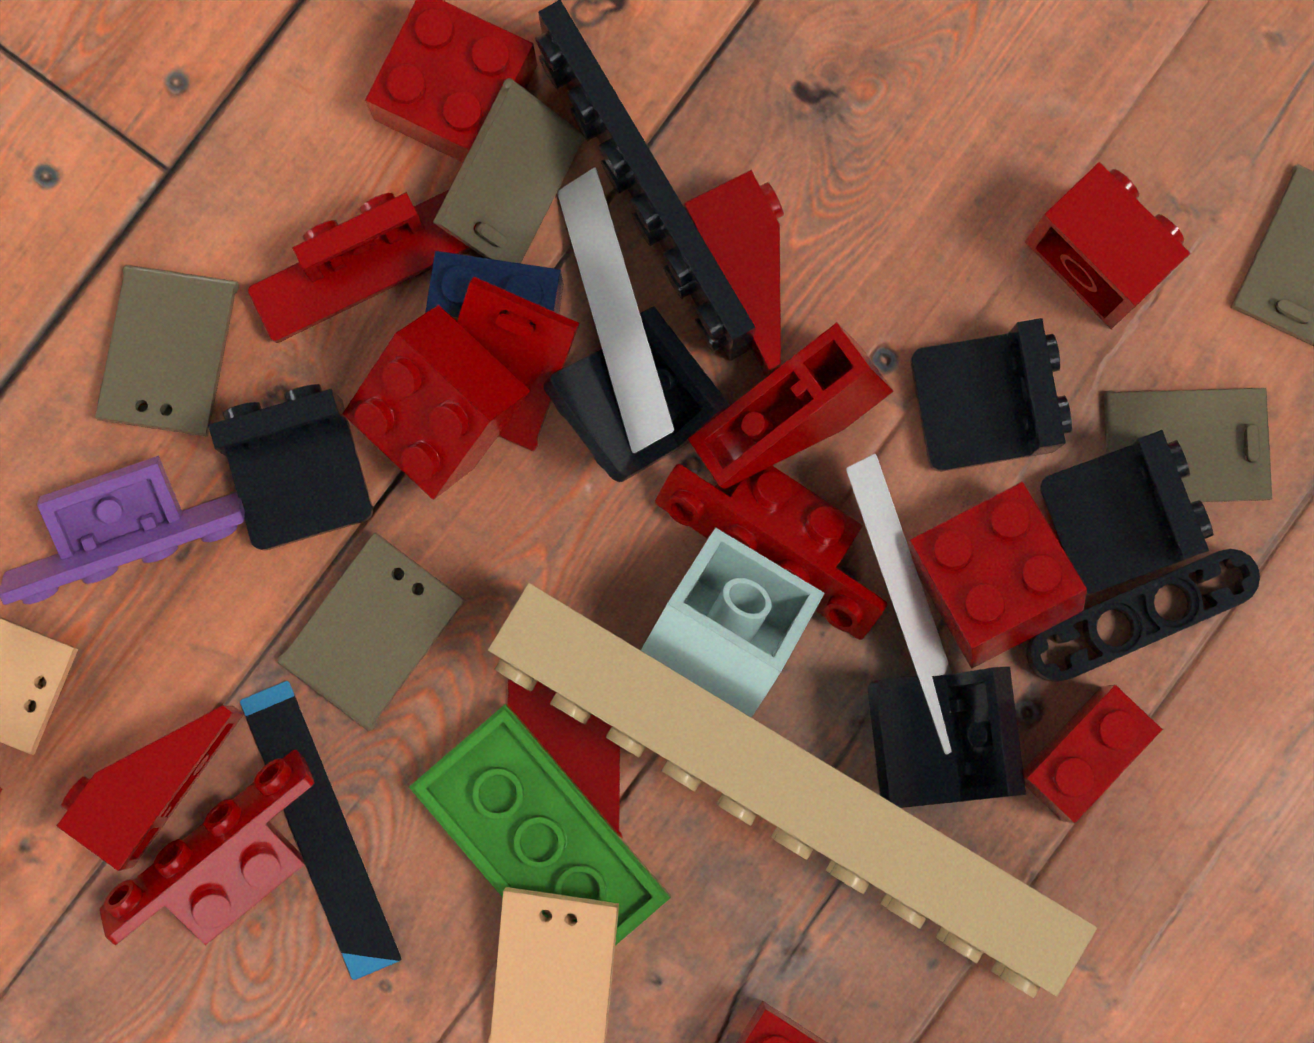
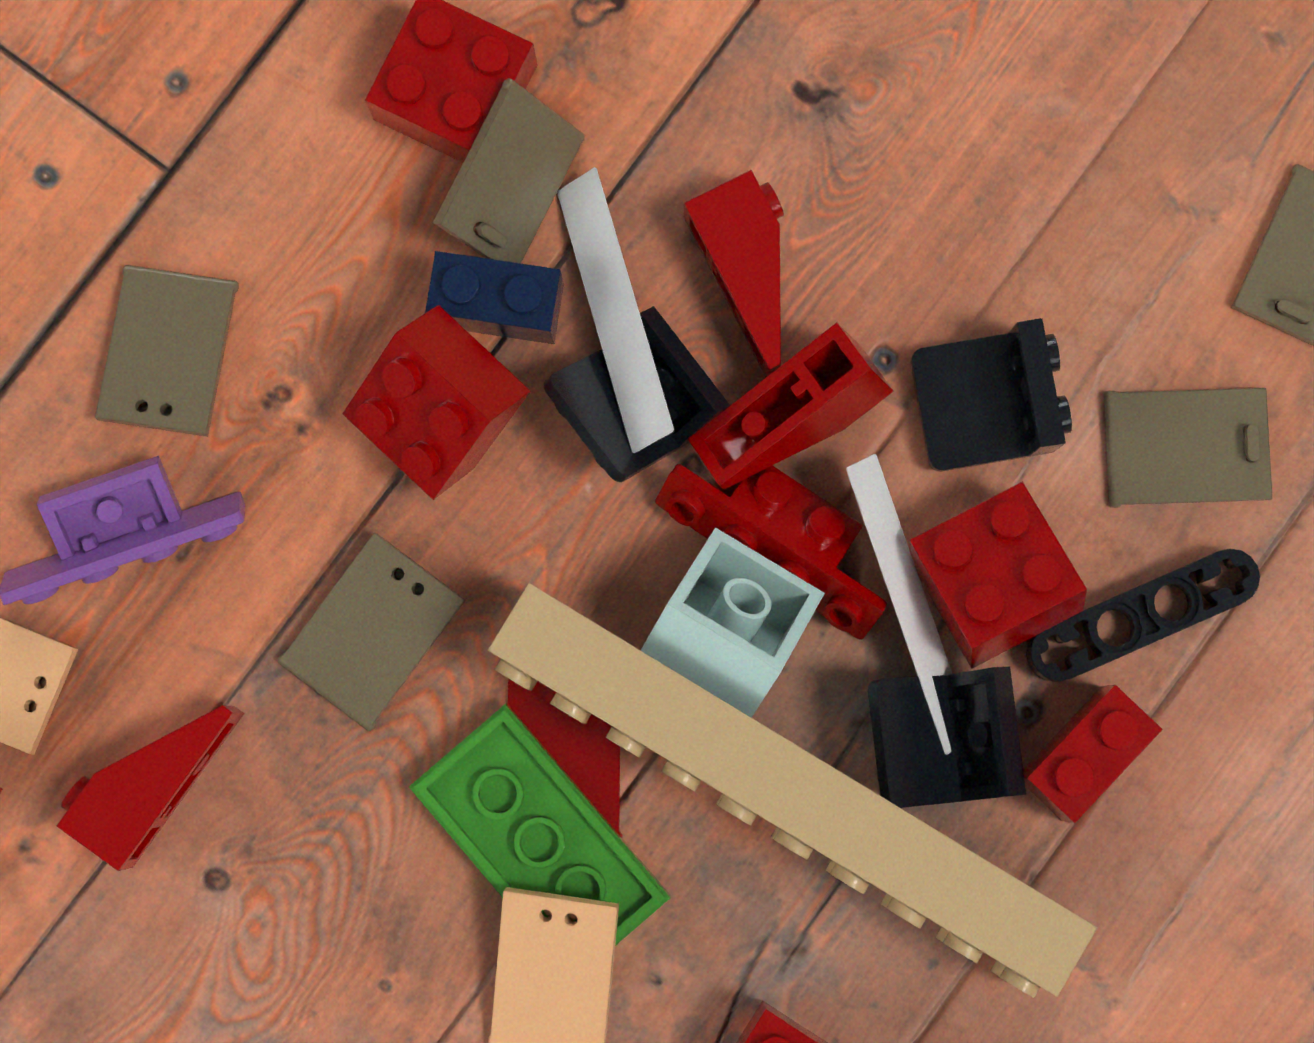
red bracket [99,750,314,946] -> none
black bracket [208,384,373,551] -> none
black sticker [240,681,402,980] -> none
red bracket [248,189,476,343] -> none
red container [457,277,580,451] -> none
black plate [535,0,755,361] -> none
red brick [1025,162,1191,329] -> none
black bracket [1040,430,1214,594] -> none

